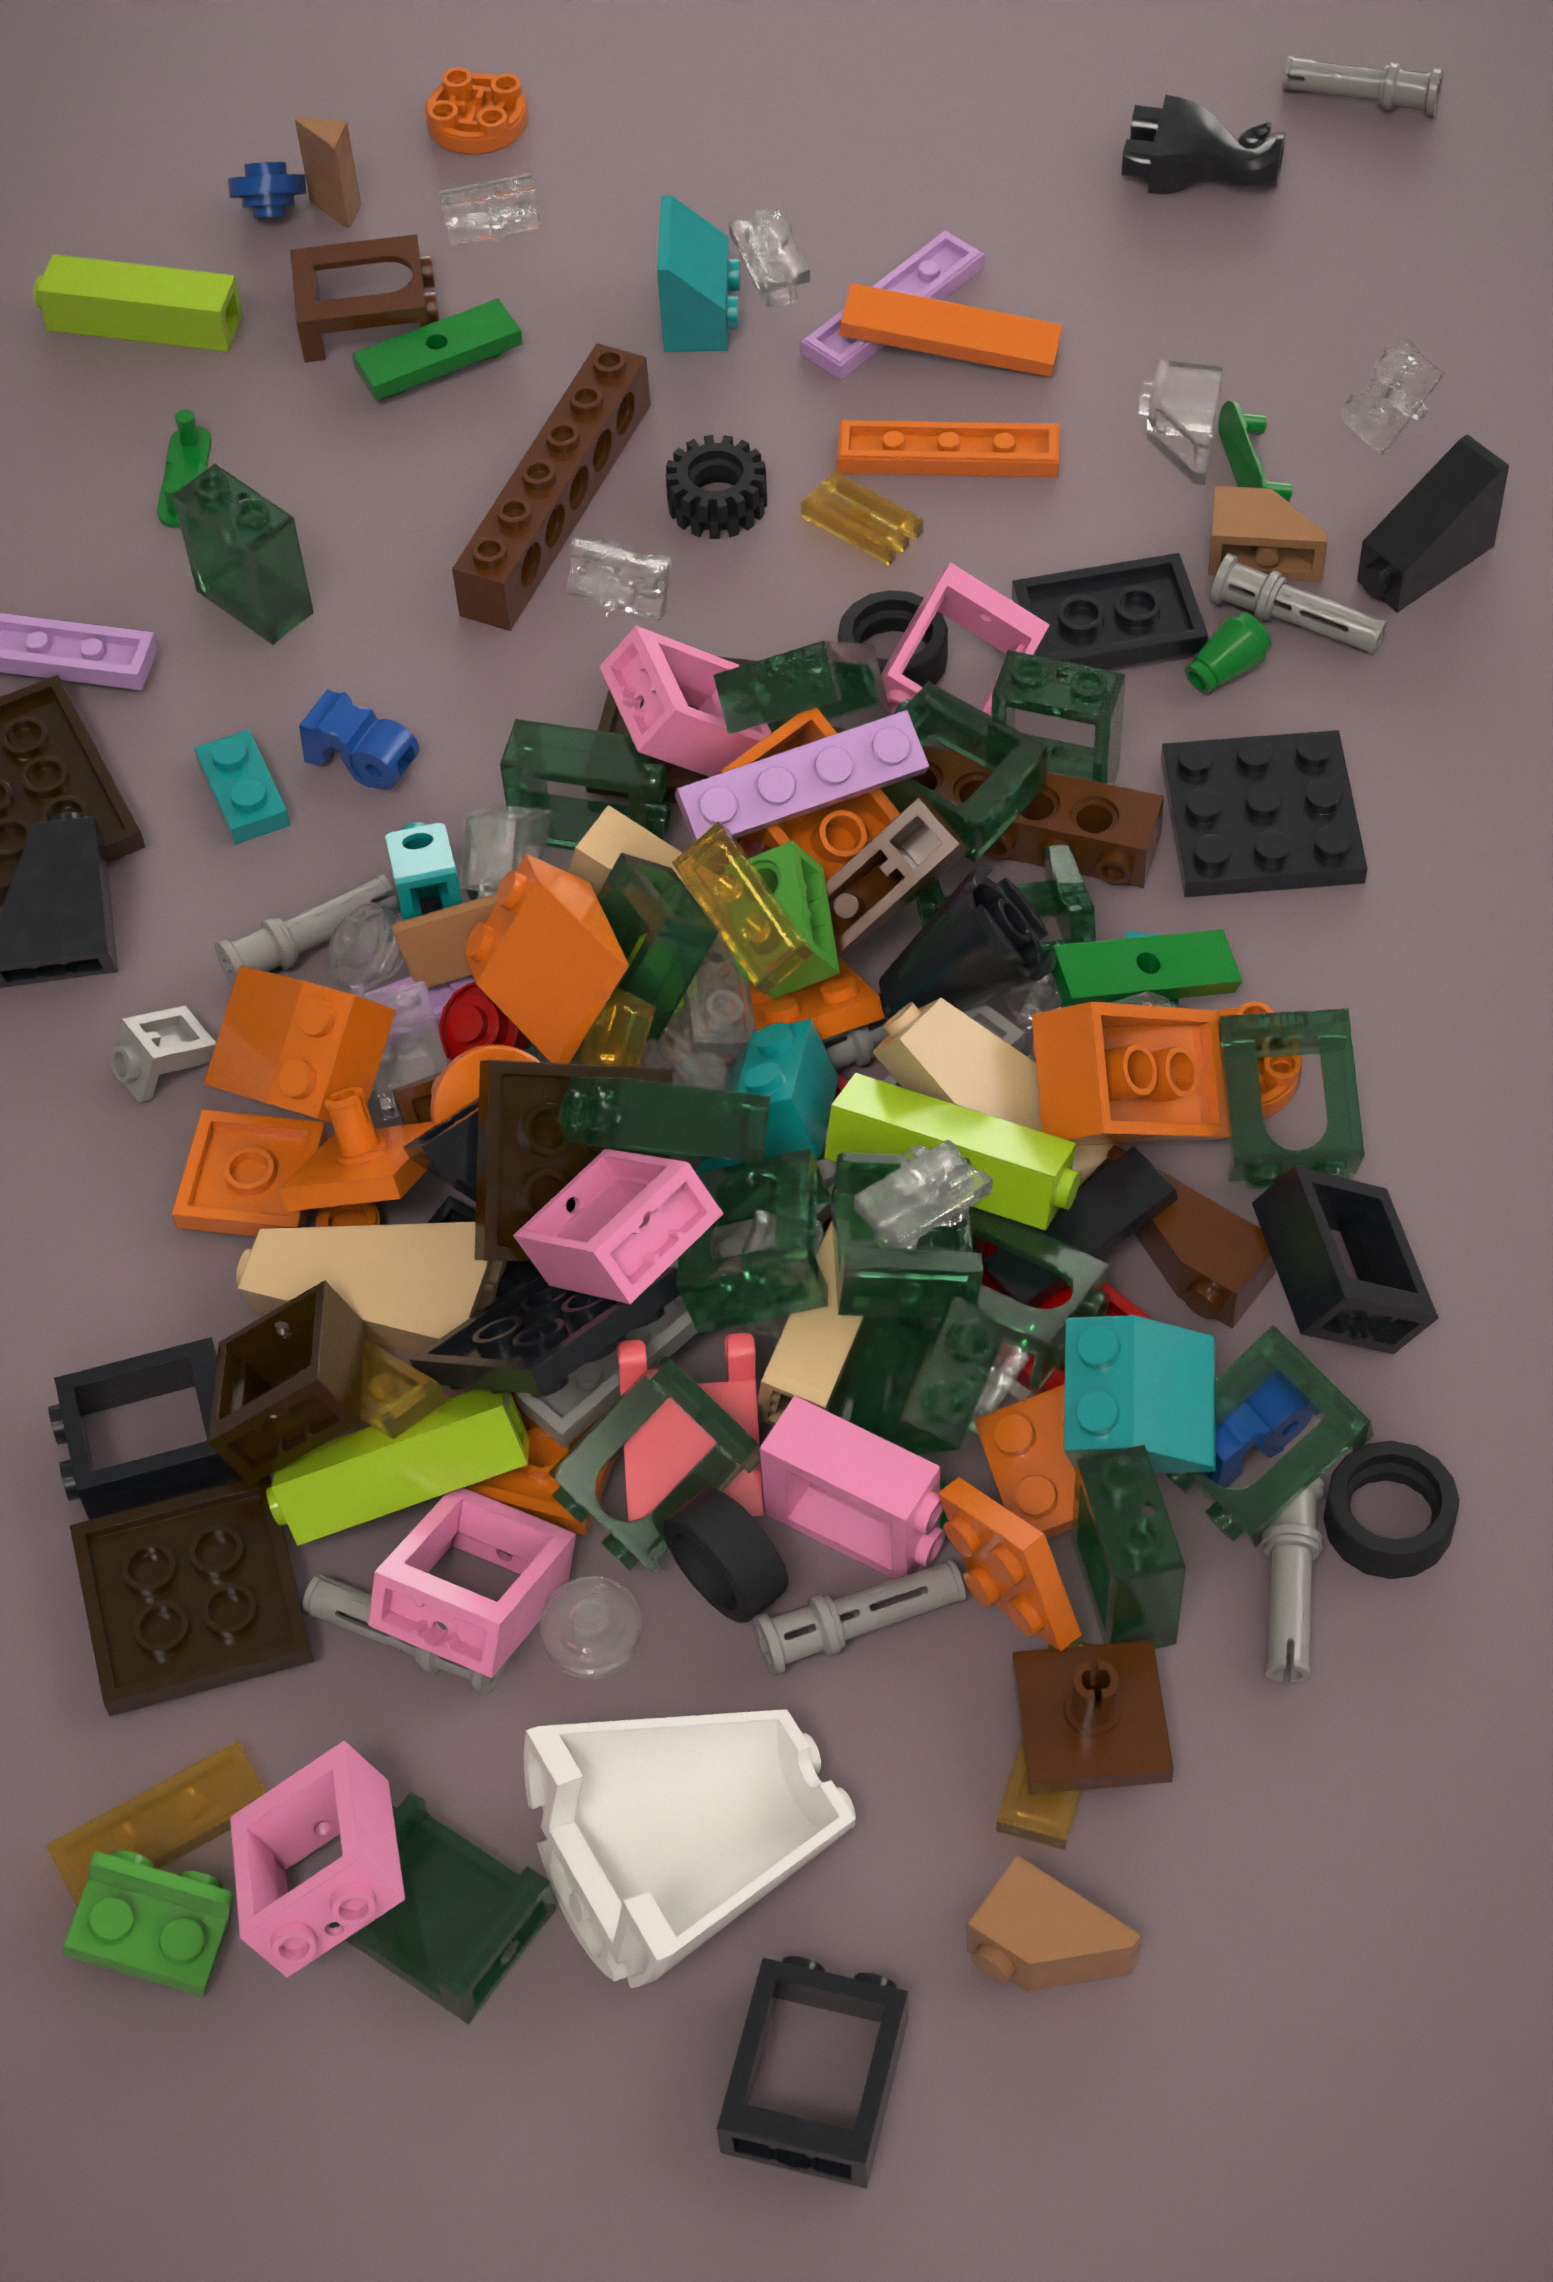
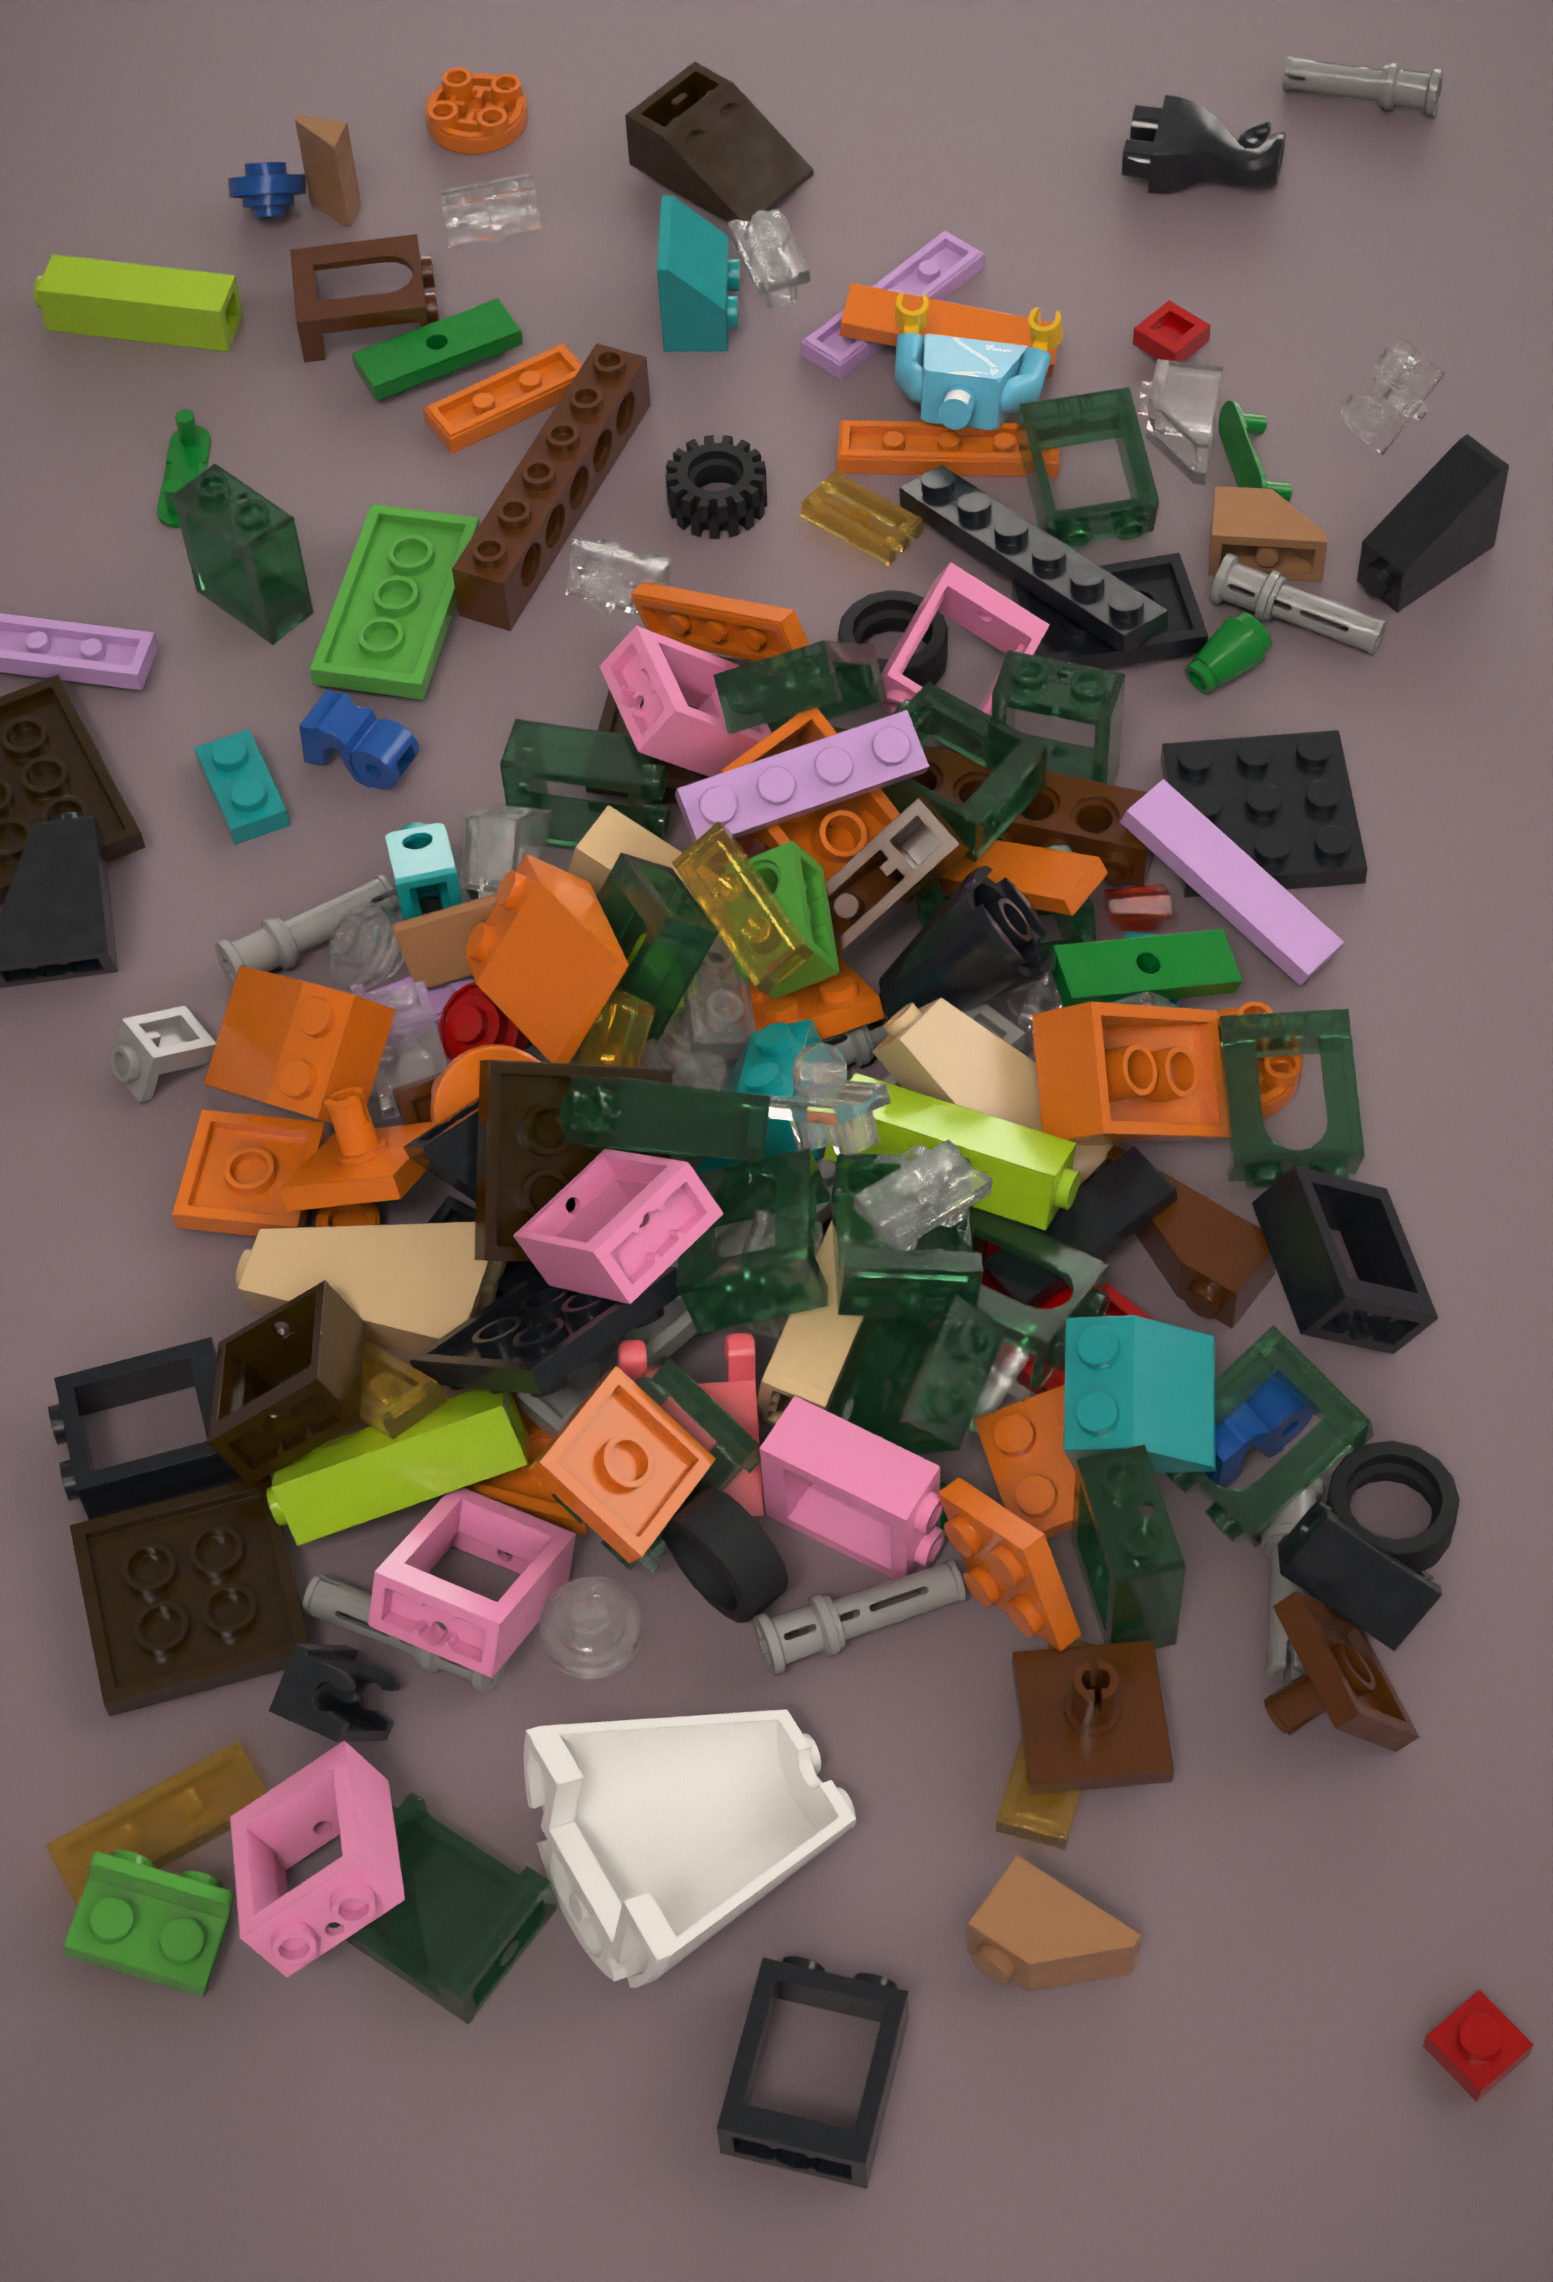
none -> black hinge [269,1644,400,1742]
none -> bright green plate [310,504,480,700]
none -> orange tile [423,343,582,454]
none -> orange plate [528,1366,716,1563]
none -> dark brown slope [625,61,814,230]
none -> orange tile [630,582,816,671]
none -> clear hips [764,1043,891,1155]
none -> medium azure torso [895,293,1063,430]
none -> black plate [899,465,1168,654]
none -> orange tile [936,835,1108,916]
none -> clear green window [1016,387,1159,549]
none -> clear red plate [1103,884,1172,931]
none -> lavender tile [1120,779,1344,986]
none -> red plate [1133,300,1211,369]
none -> reddish brown tile [1264,1591,1419,1752]
none -> black hinge [1277,1500,1442,1651]
none -> red plate [1423,1989,1534,2102]

